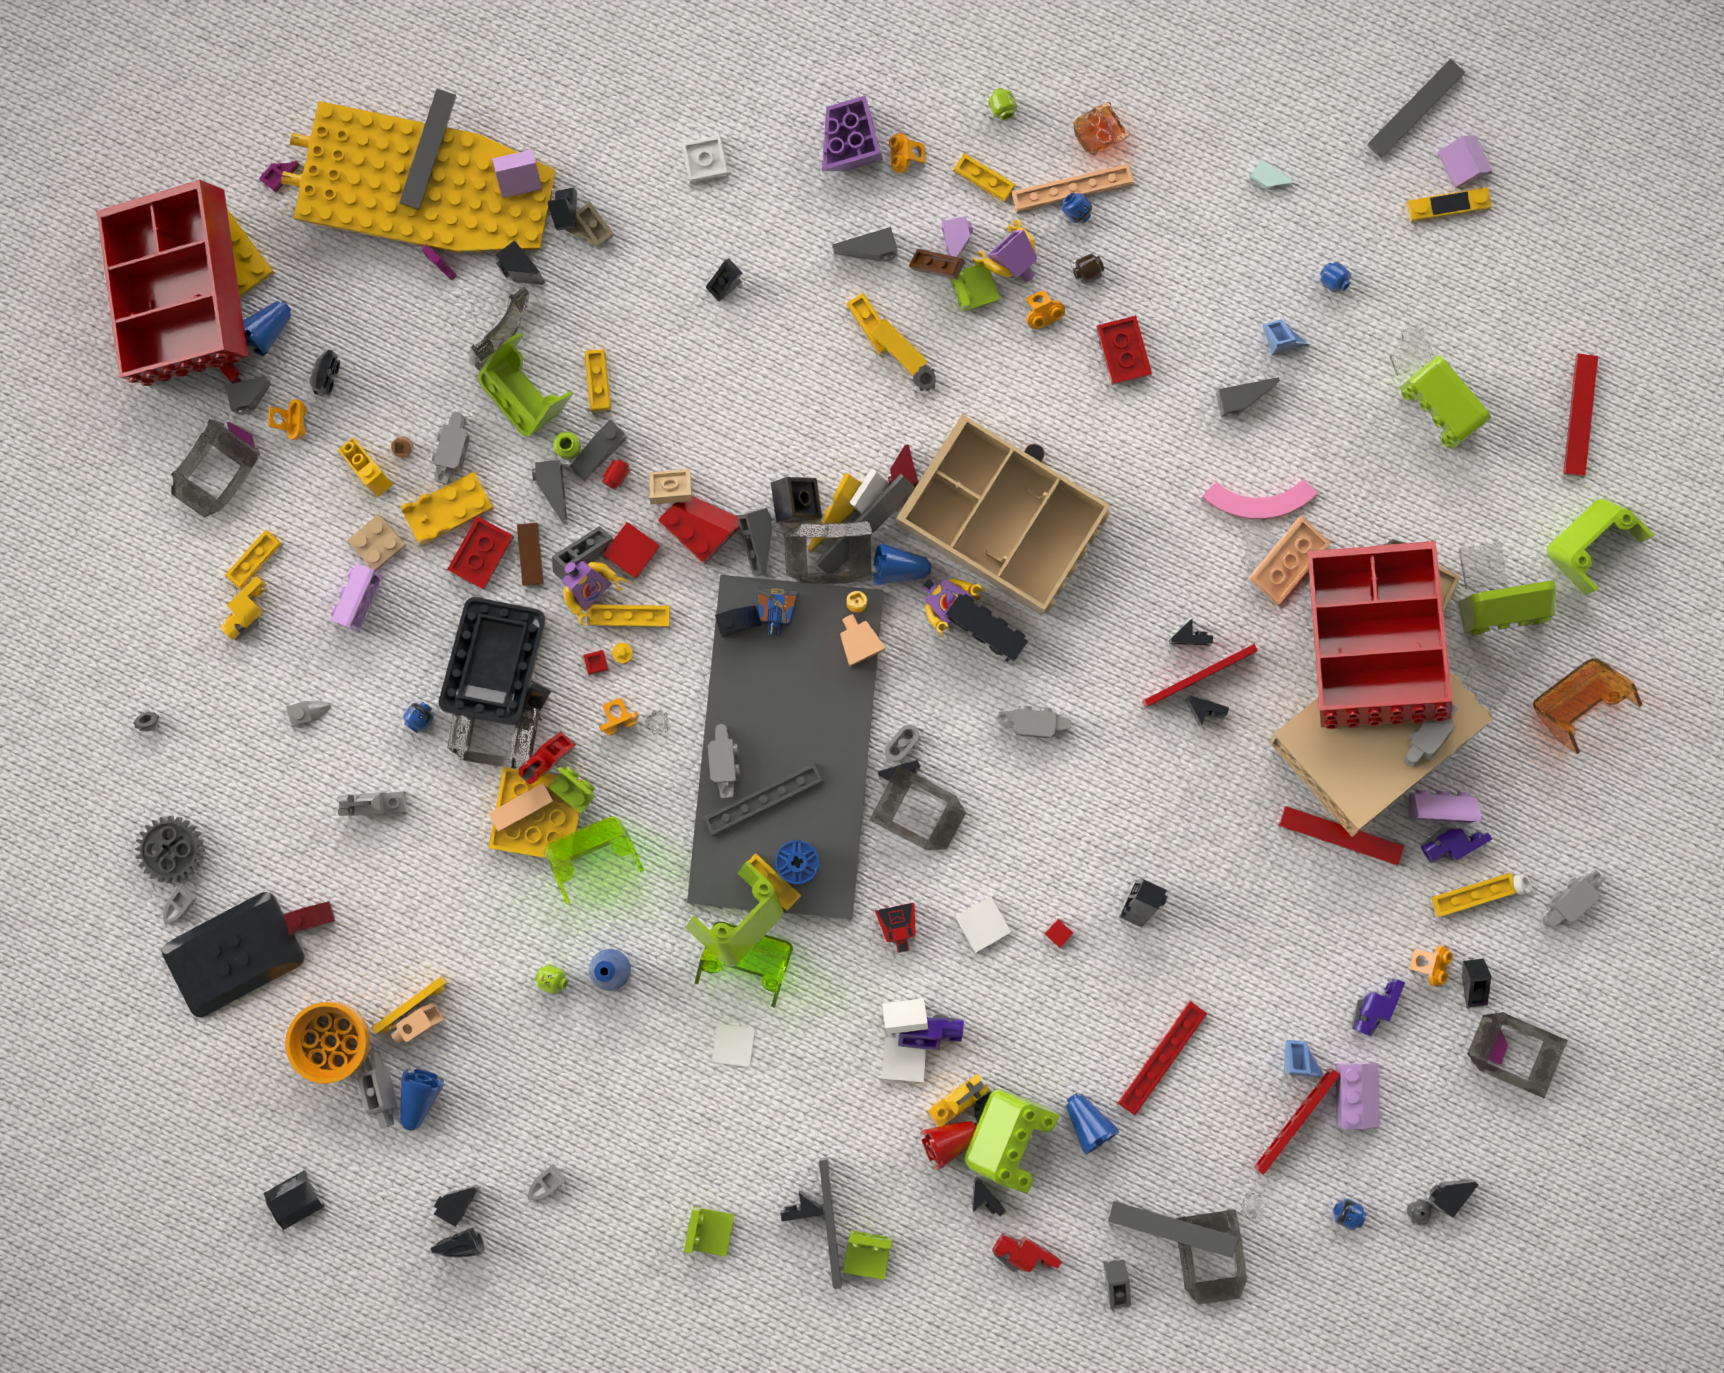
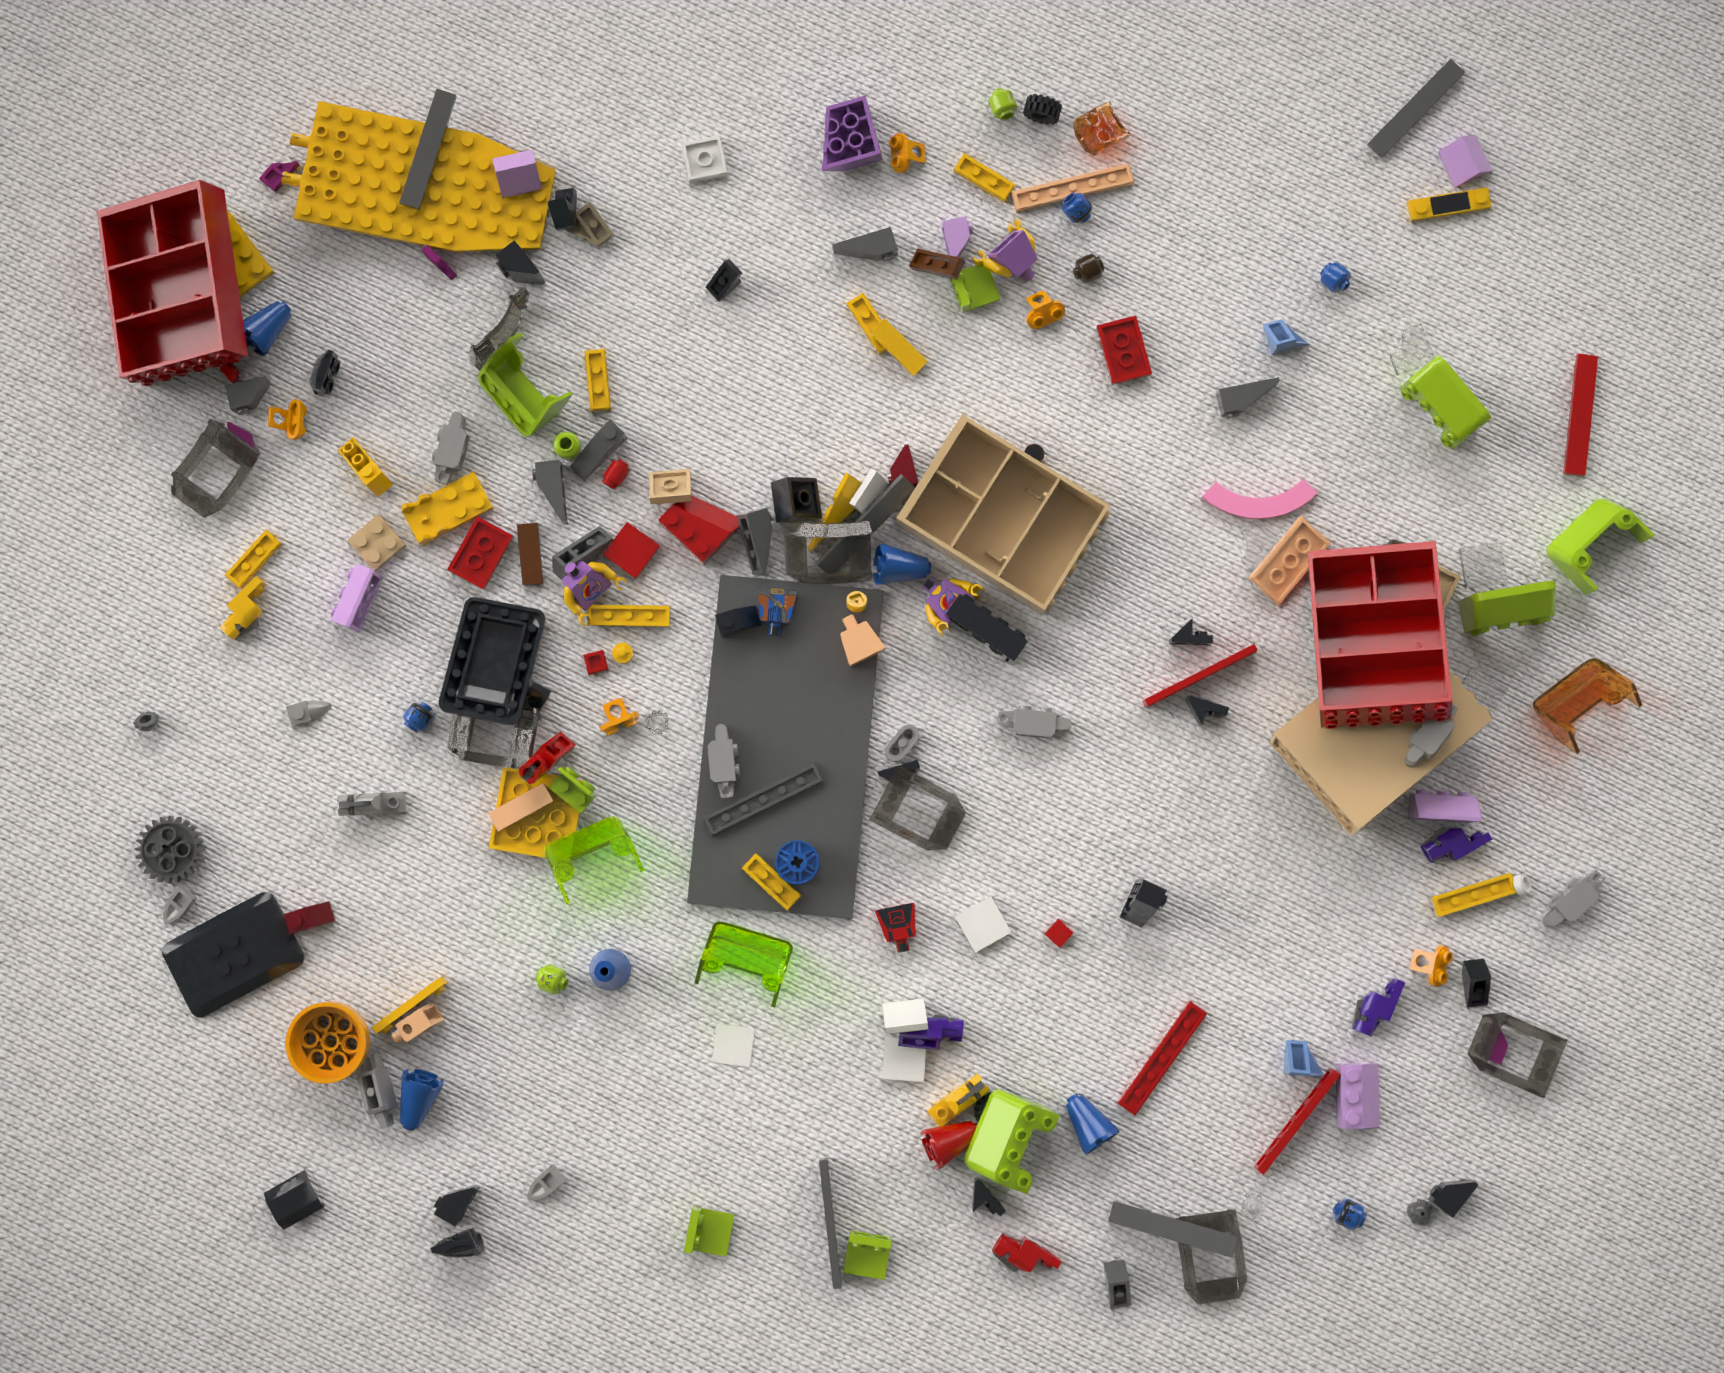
medium nougat tile [391,436,413,458] -> none
lime windscreen [685,861,783,967] -> none
black slope [780,1190,824,1221] -> none
dark grey animal [913,366,936,391] -> none
light aqua tile [1249,160,1293,189] -> none
red tile [1278,806,1404,866] -> none
none -> black tyre [1023,94,1062,125]

